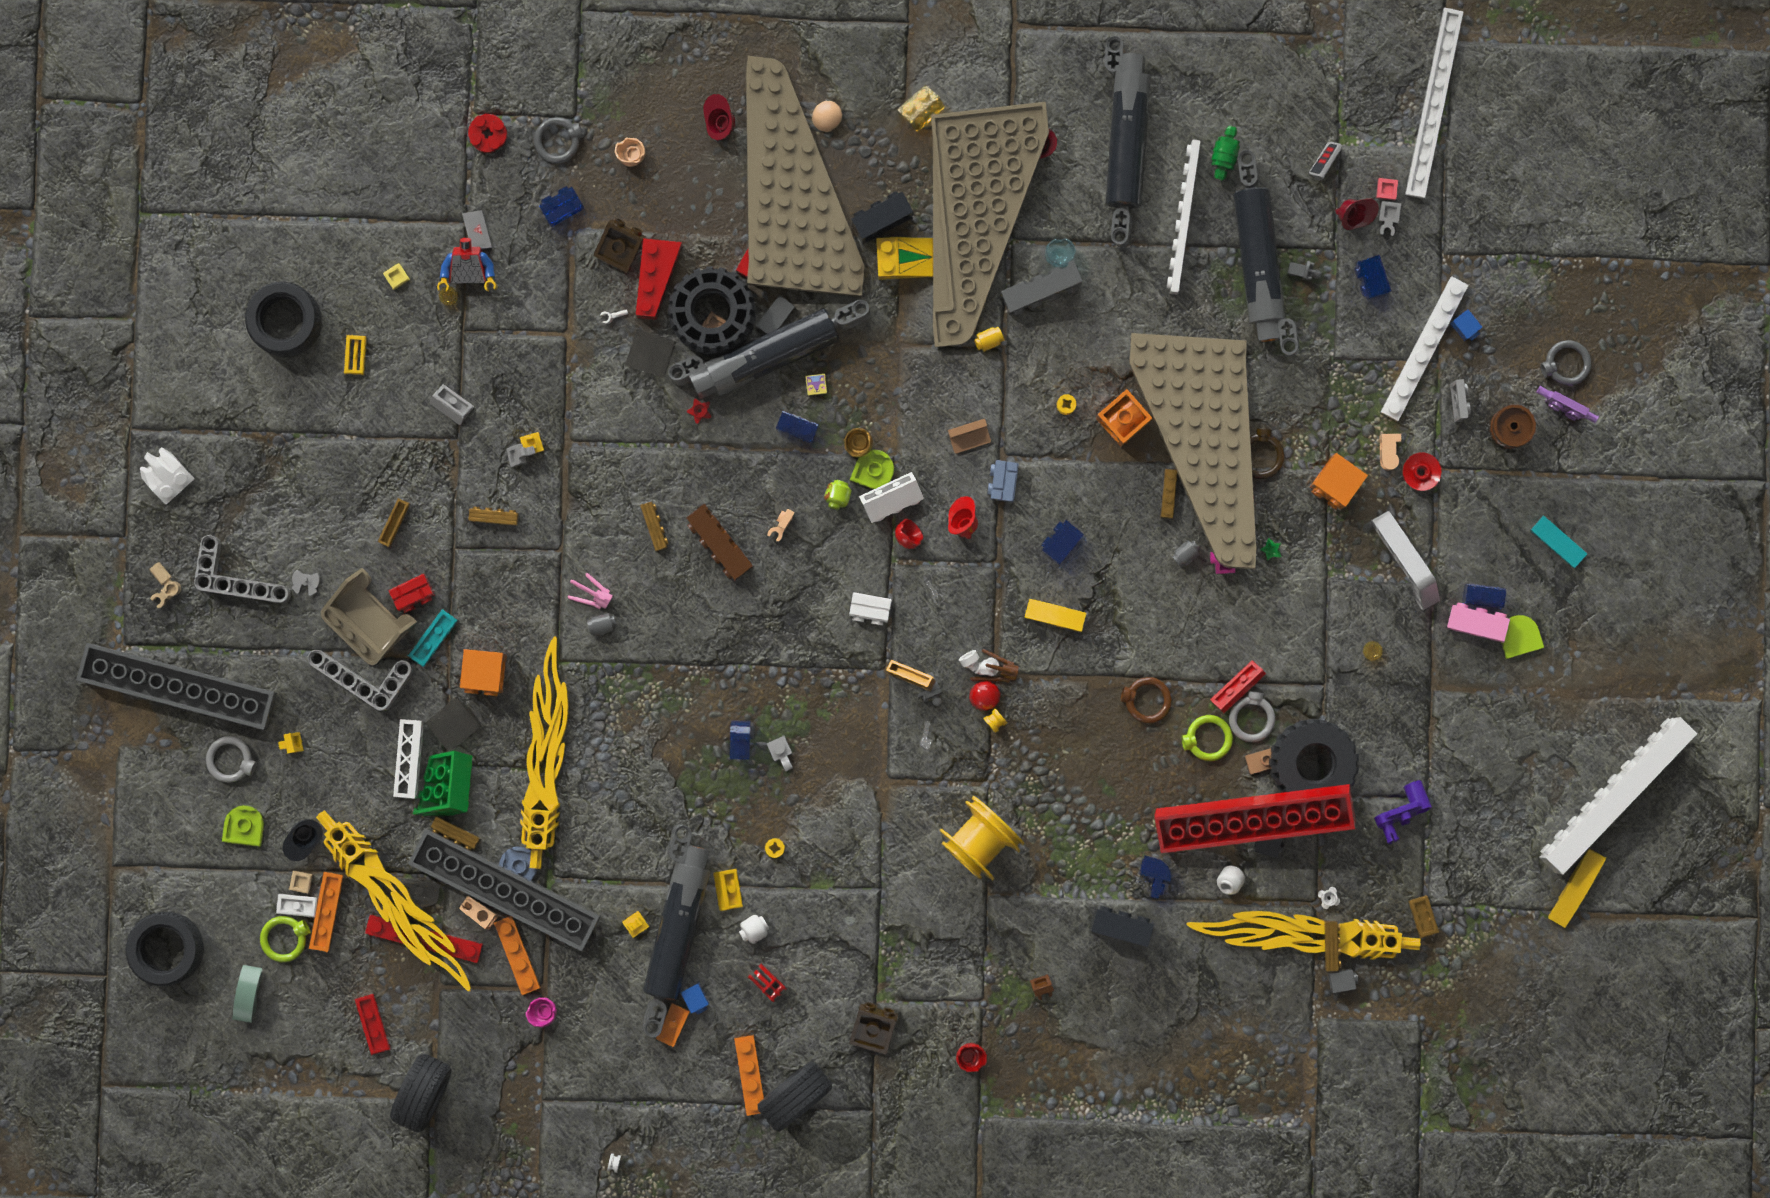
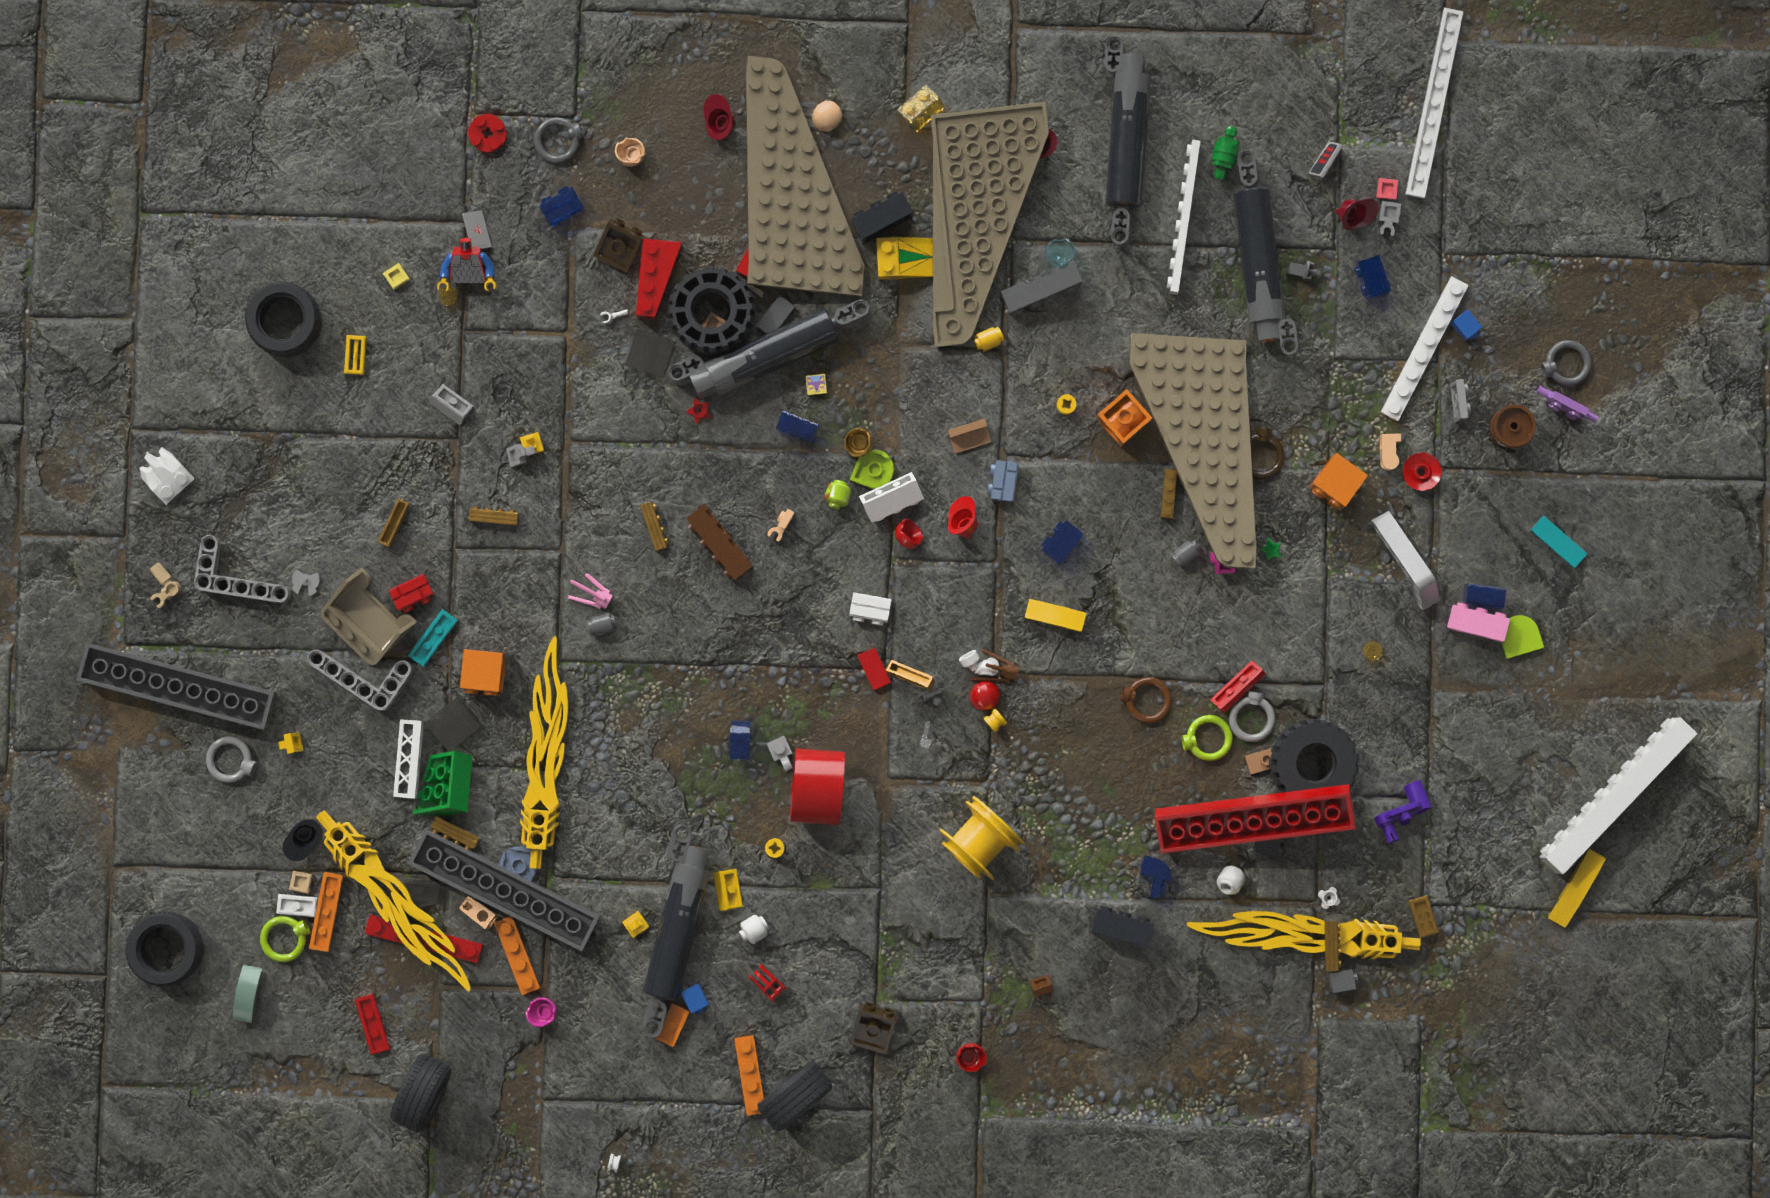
lime tile [222,805,264,846] -> none
none -> red wheel [790,748,845,826]
none -> red tile [857,647,891,691]

